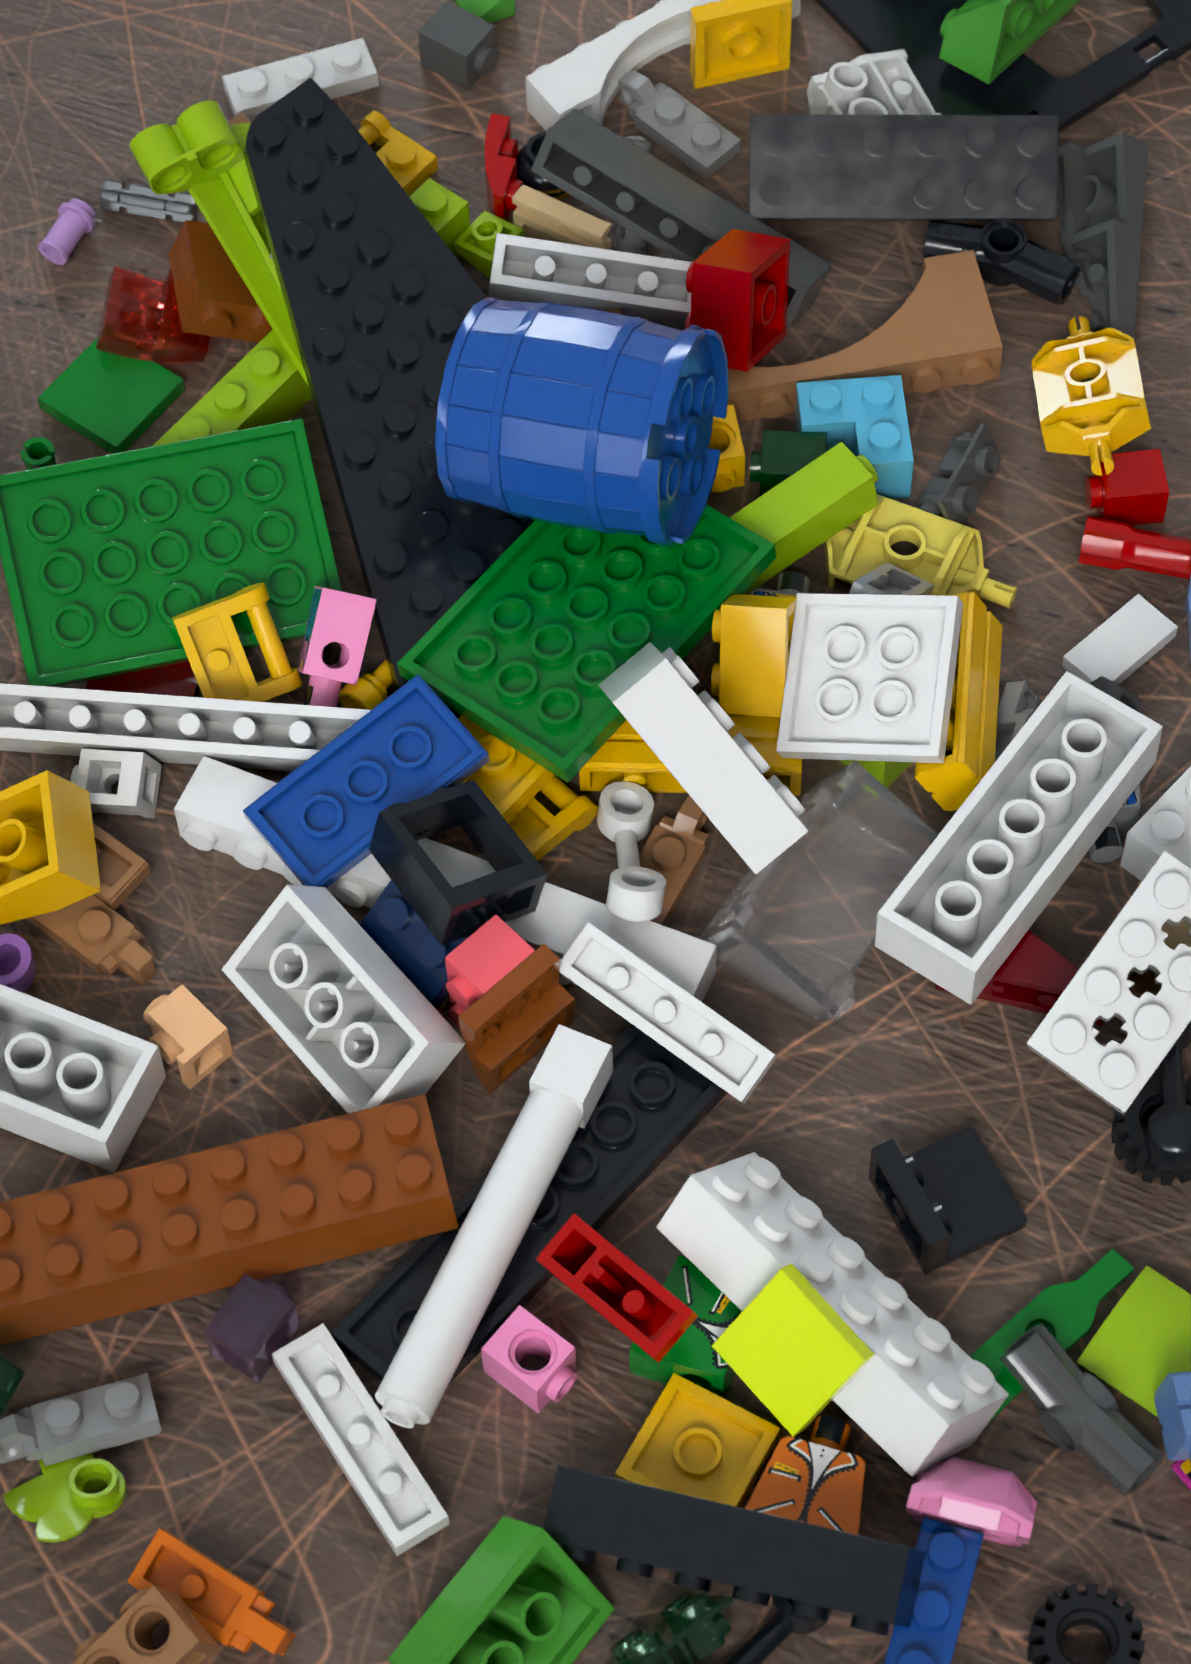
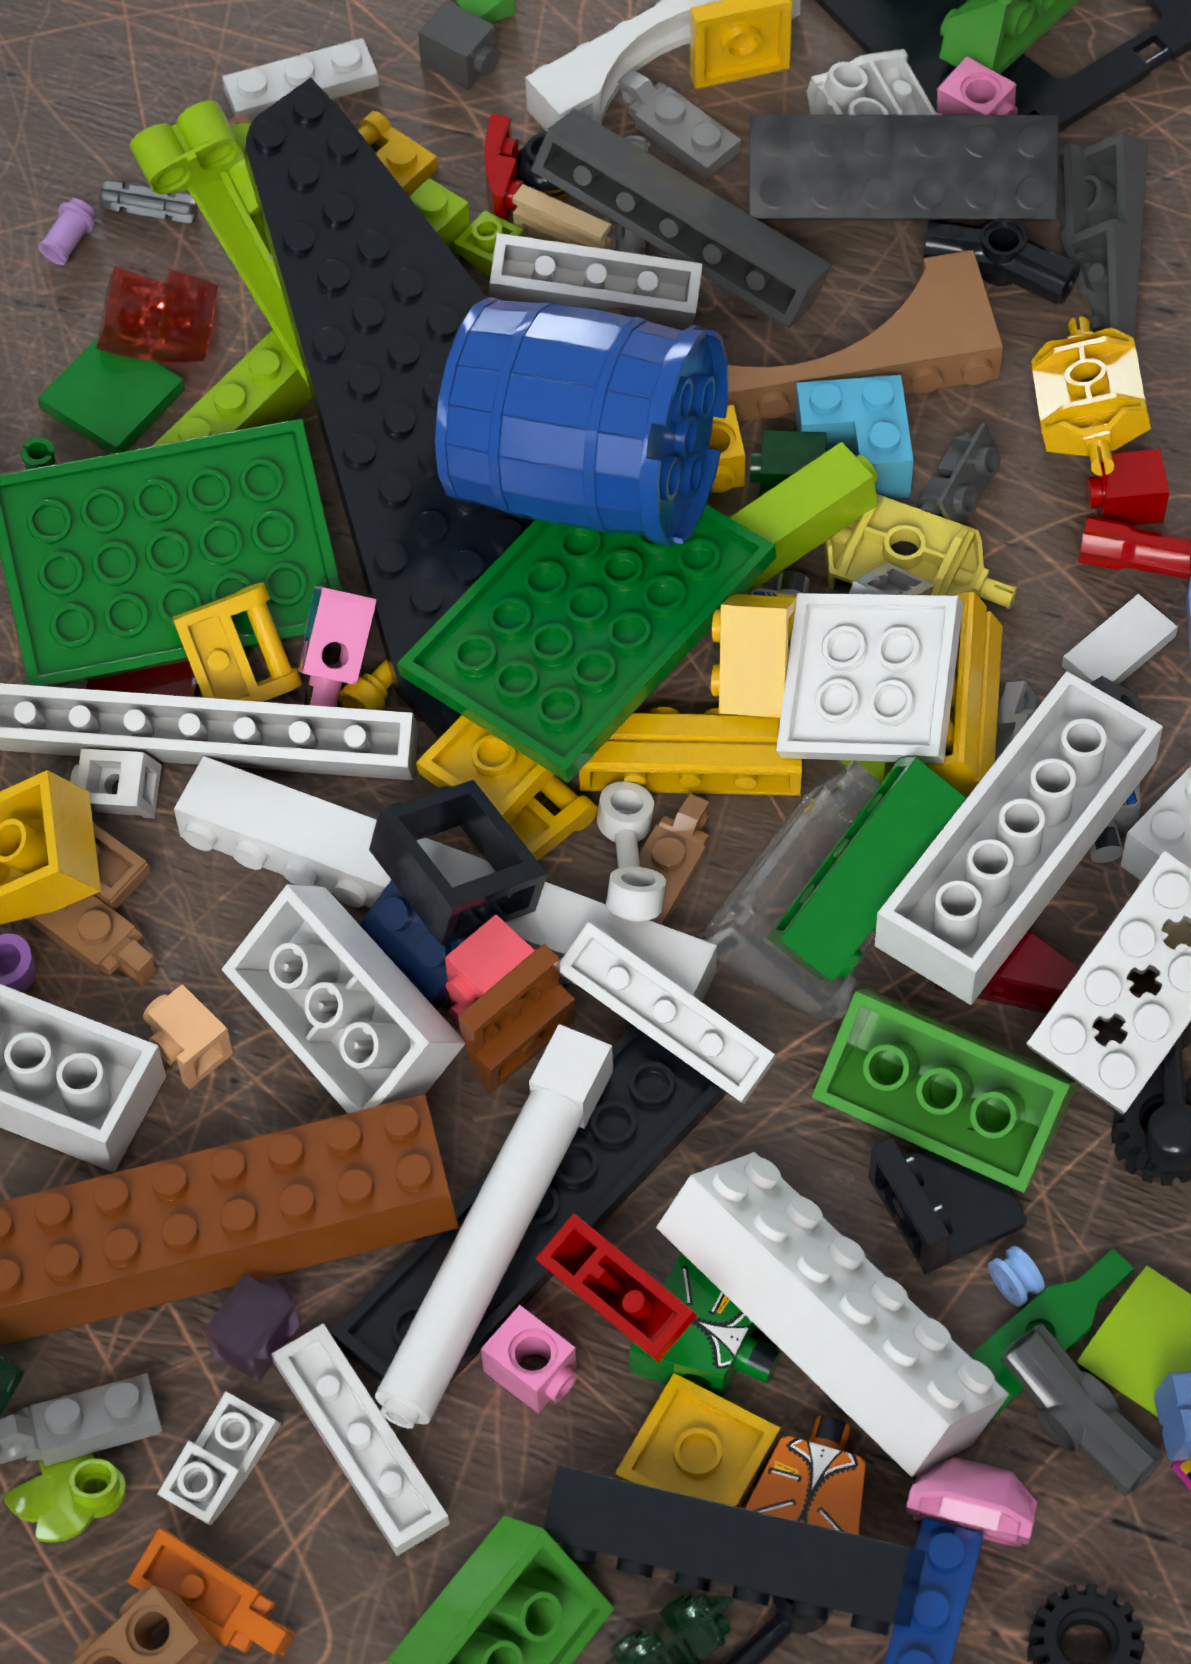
dark orange brick [168,220,273,343] -> none
blue tile [242,674,490,889] -> none
white brick [598,642,808,875] -> none
red brick [684,229,791,372] -> none
neon yellow tile [712,1263,875,1437] -> none
none -> white slope [158,1391,281,1525]
none -> green brick [766,757,967,982]
none -> bright green slope [811,989,1079,1193]
none -> bright pink brick [937,56,1018,115]
none -> light blue bush [988,1246,1045,1307]

